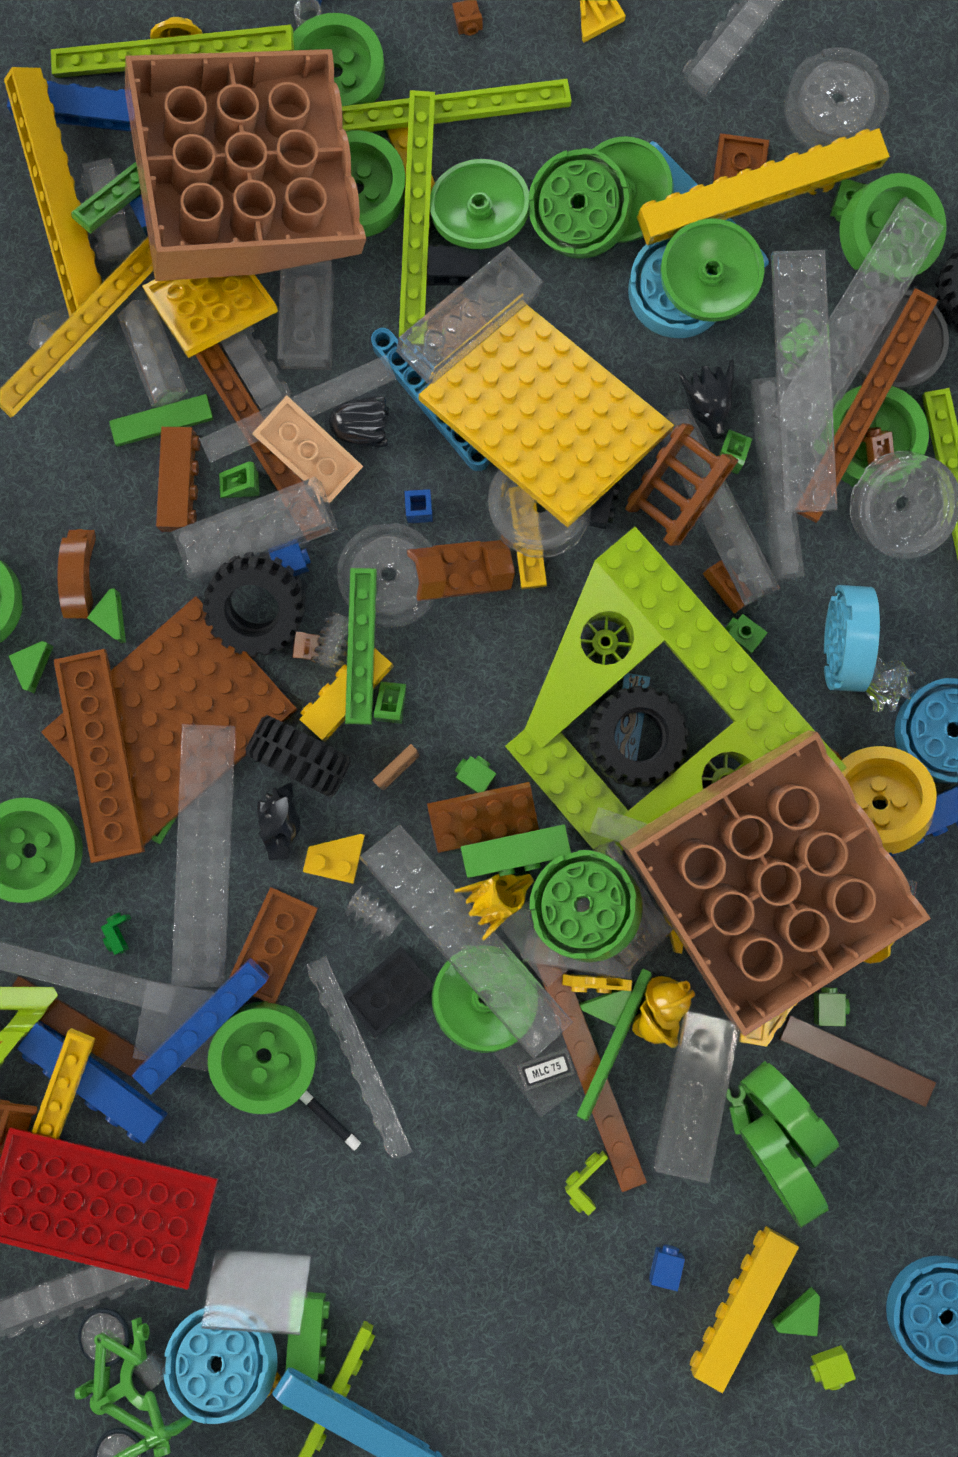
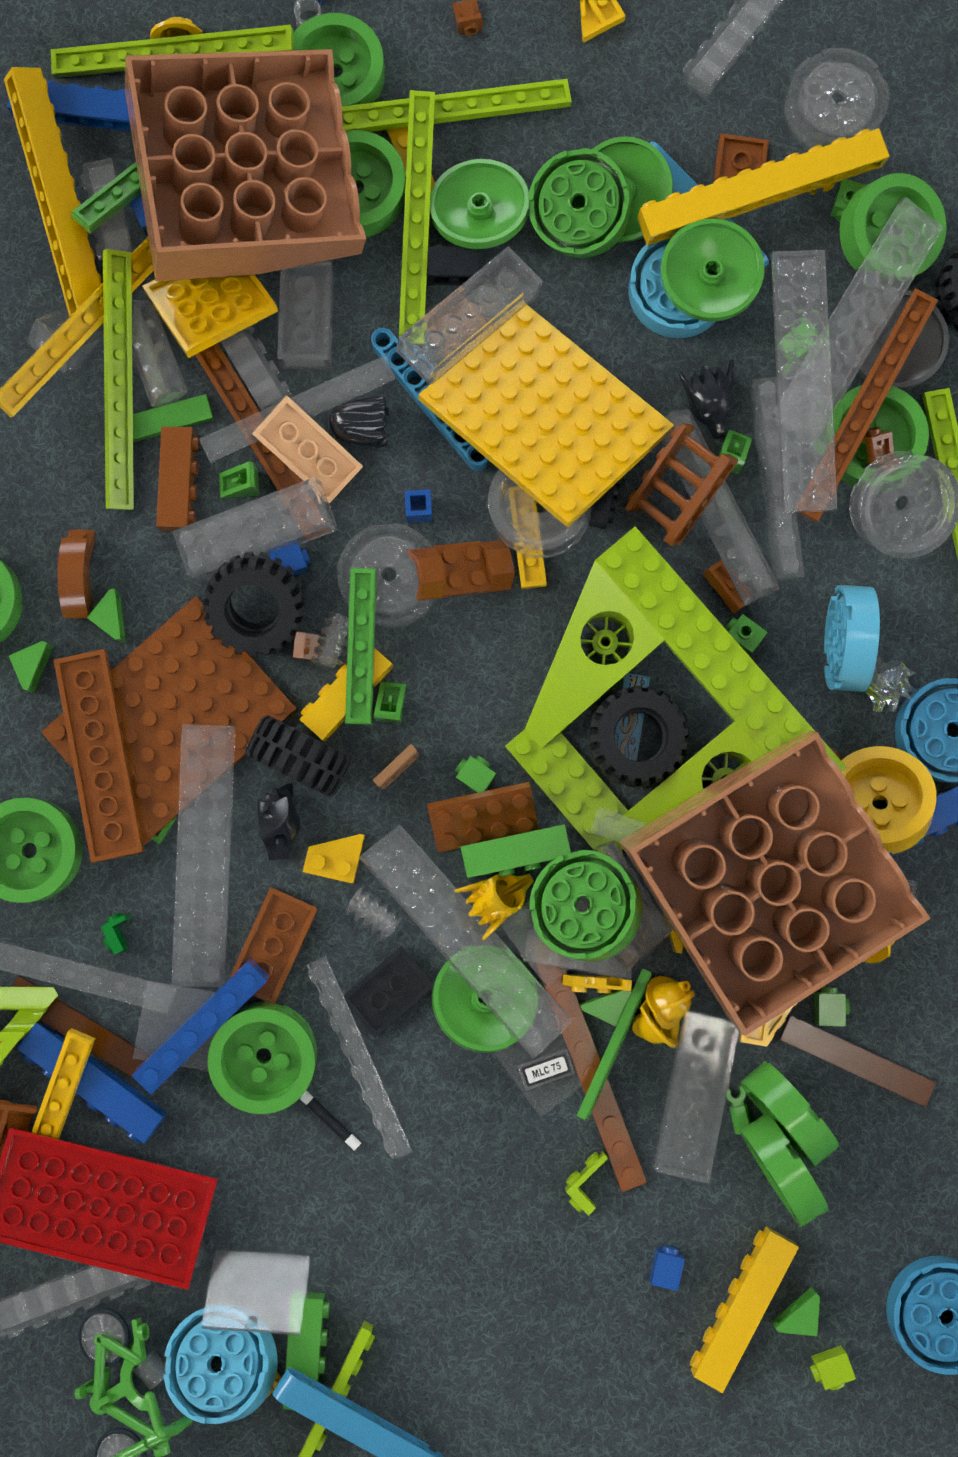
none -> lime plate [103,249,134,510]

